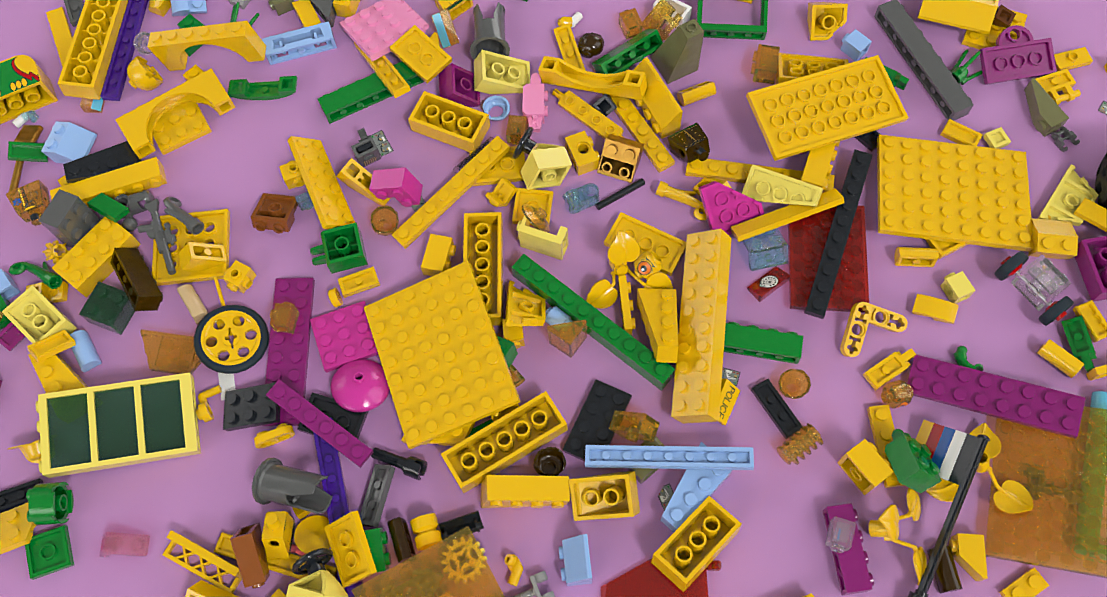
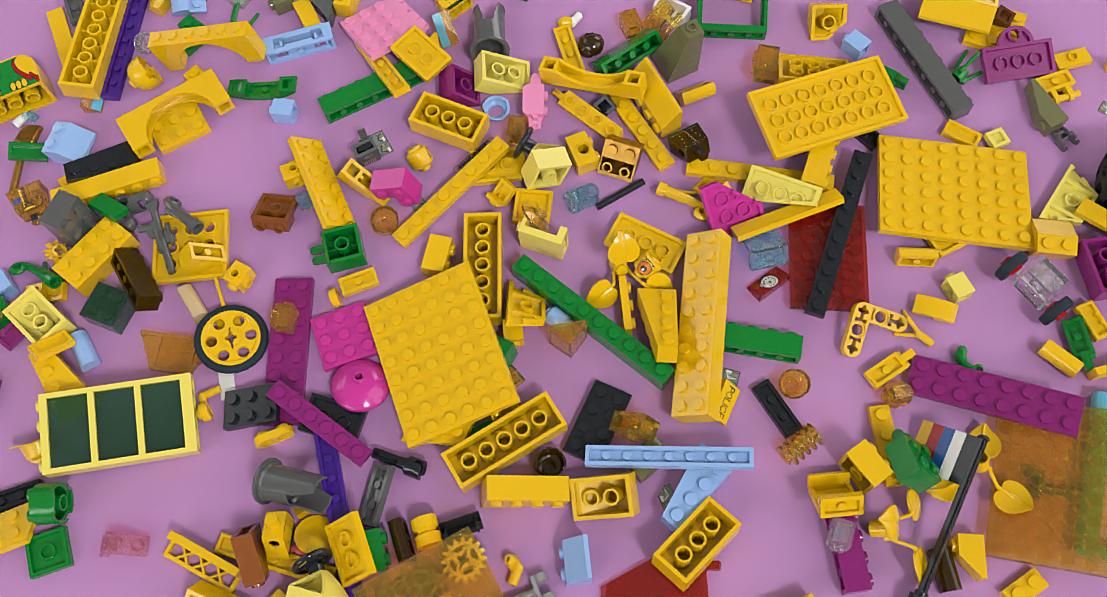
none -> light blue brick [269,98,299,124]
none -> yellow head [406,144,433,172]
none -> yellow panel [807,470,864,519]
none -> yellow plant [893,310,935,347]

